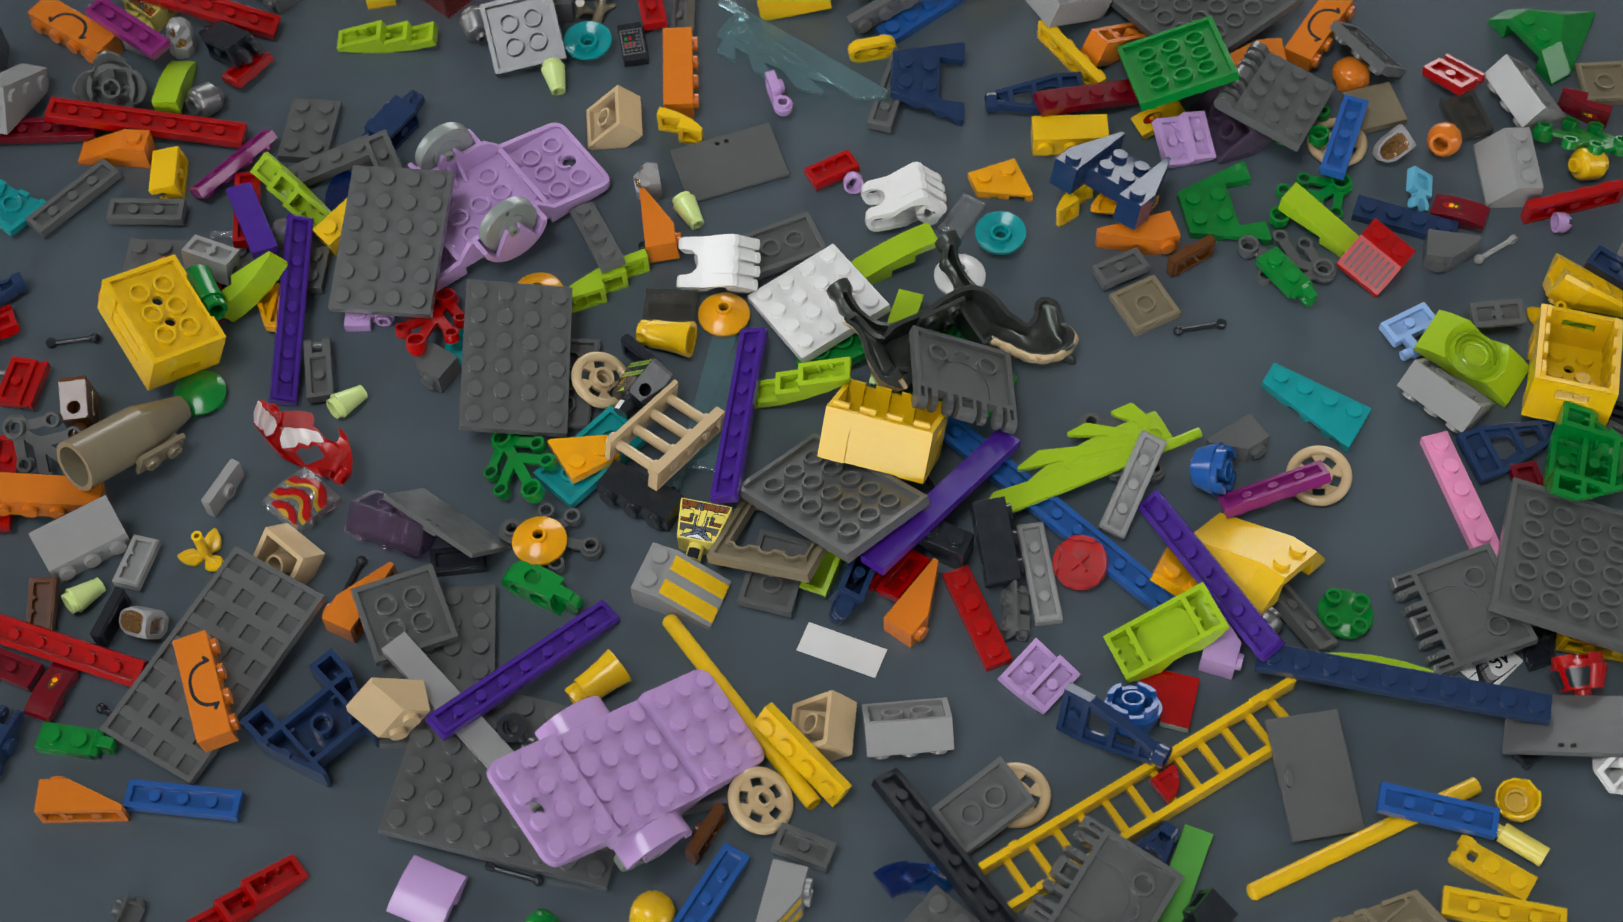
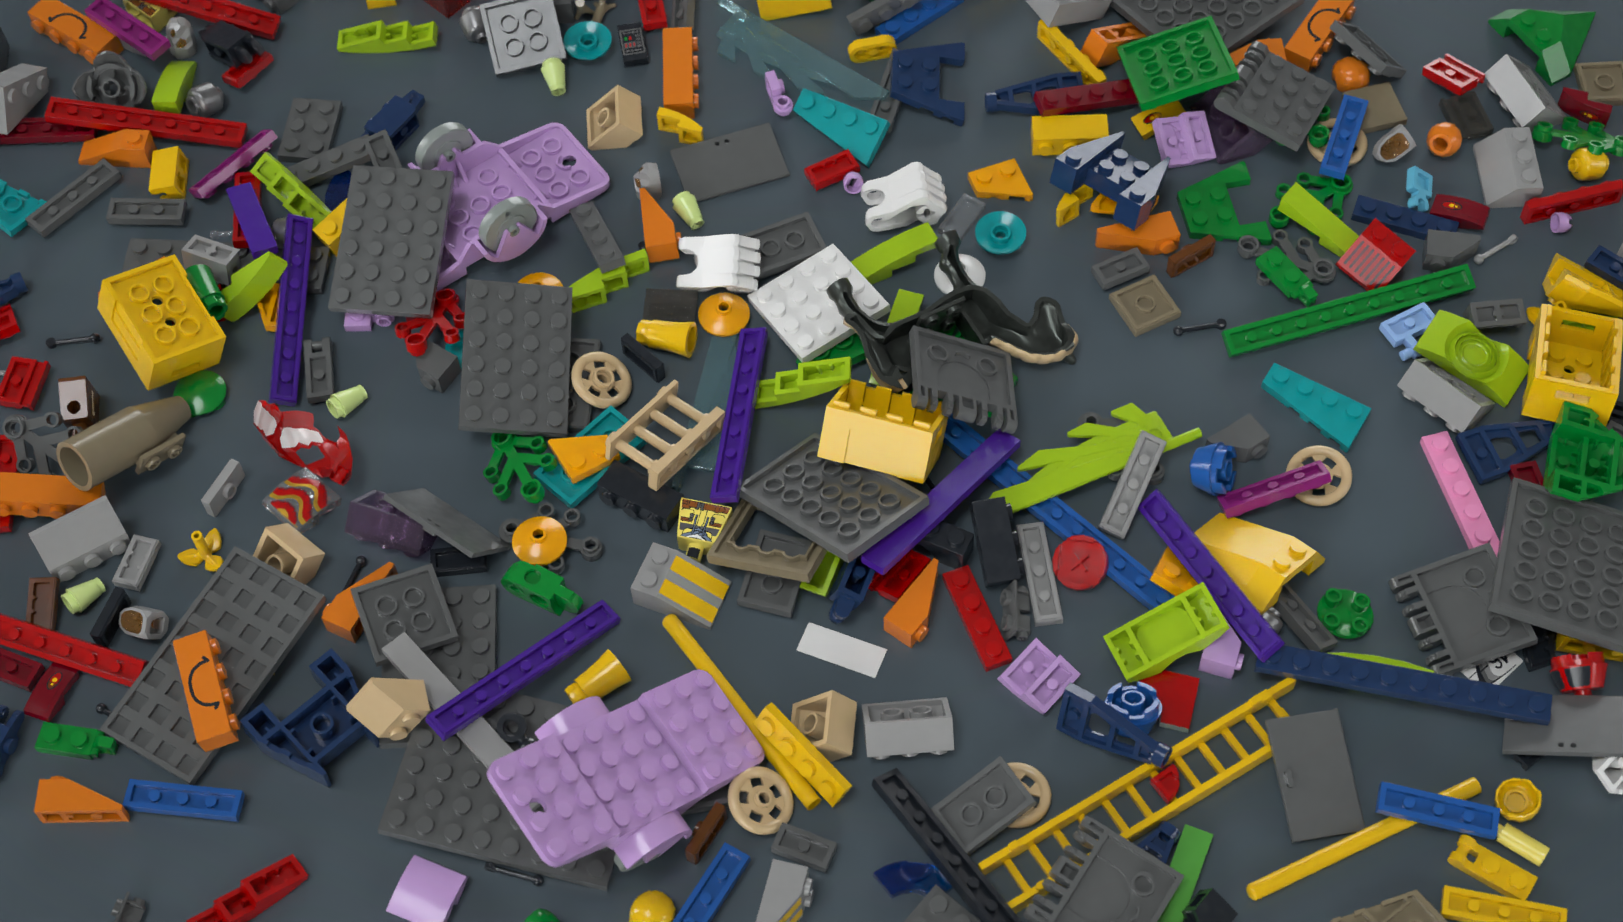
black torso [612,357,673,418] -> none
none -> teal wing [793,88,890,168]
none -> green plate [1221,264,1476,358]

